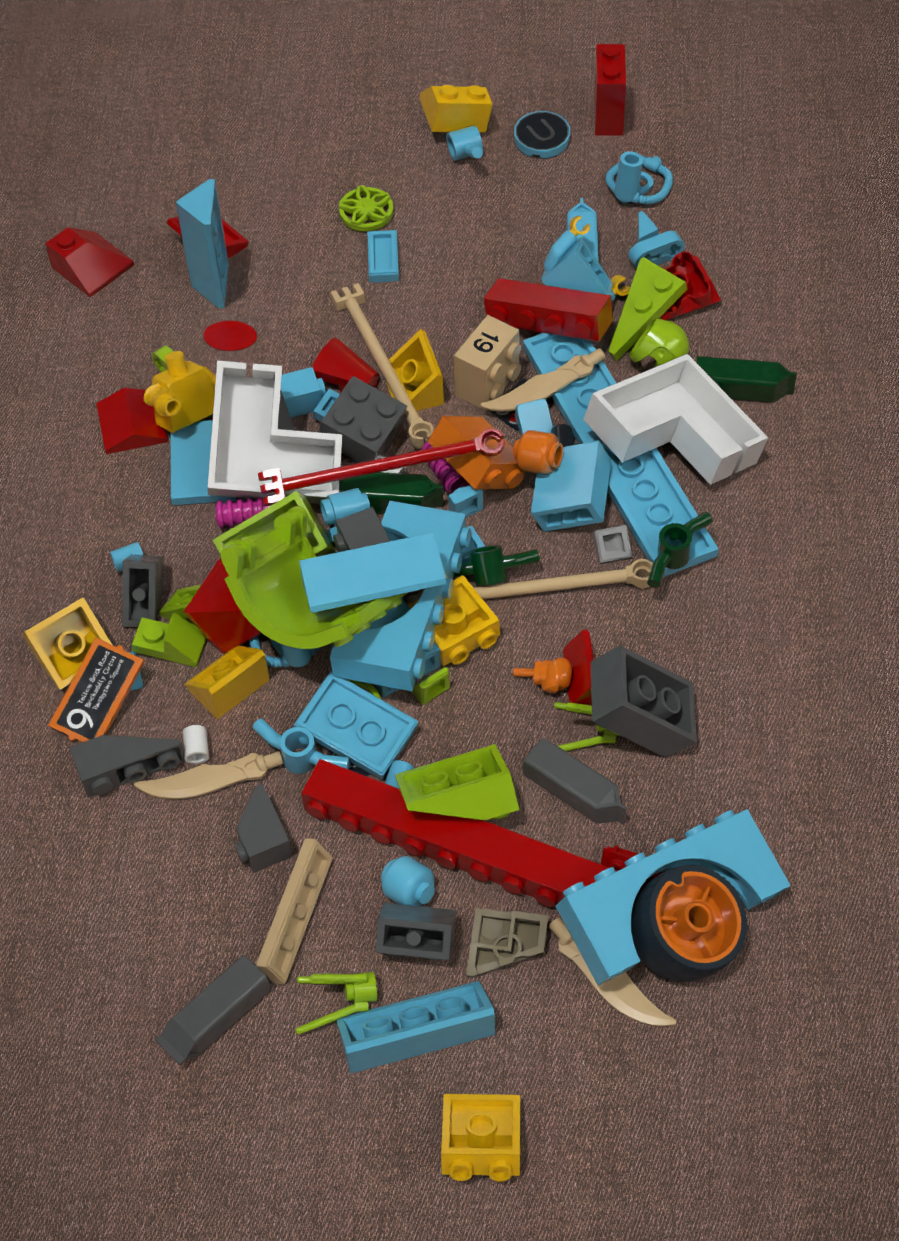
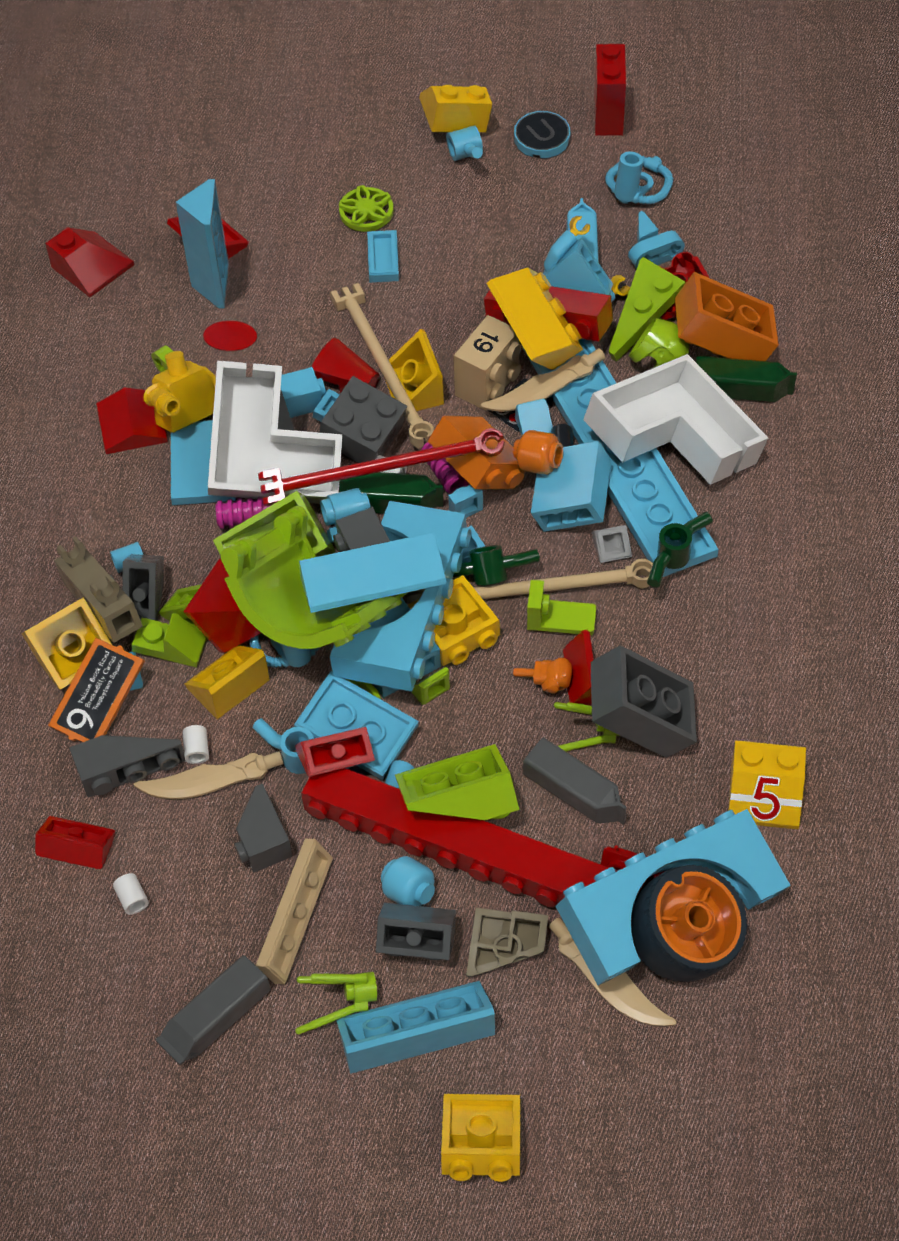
none -> red slope [35,816,115,869]
none -> dark tan brick [54,536,143,643]
none -> white hinge [113,873,149,915]
none -> red slope [295,727,375,777]
none -> yellow slope [486,267,583,370]
none -> lime bracket [527,580,596,635]
none -> orange brick [675,272,779,361]
none -> yellow slope [728,740,806,830]

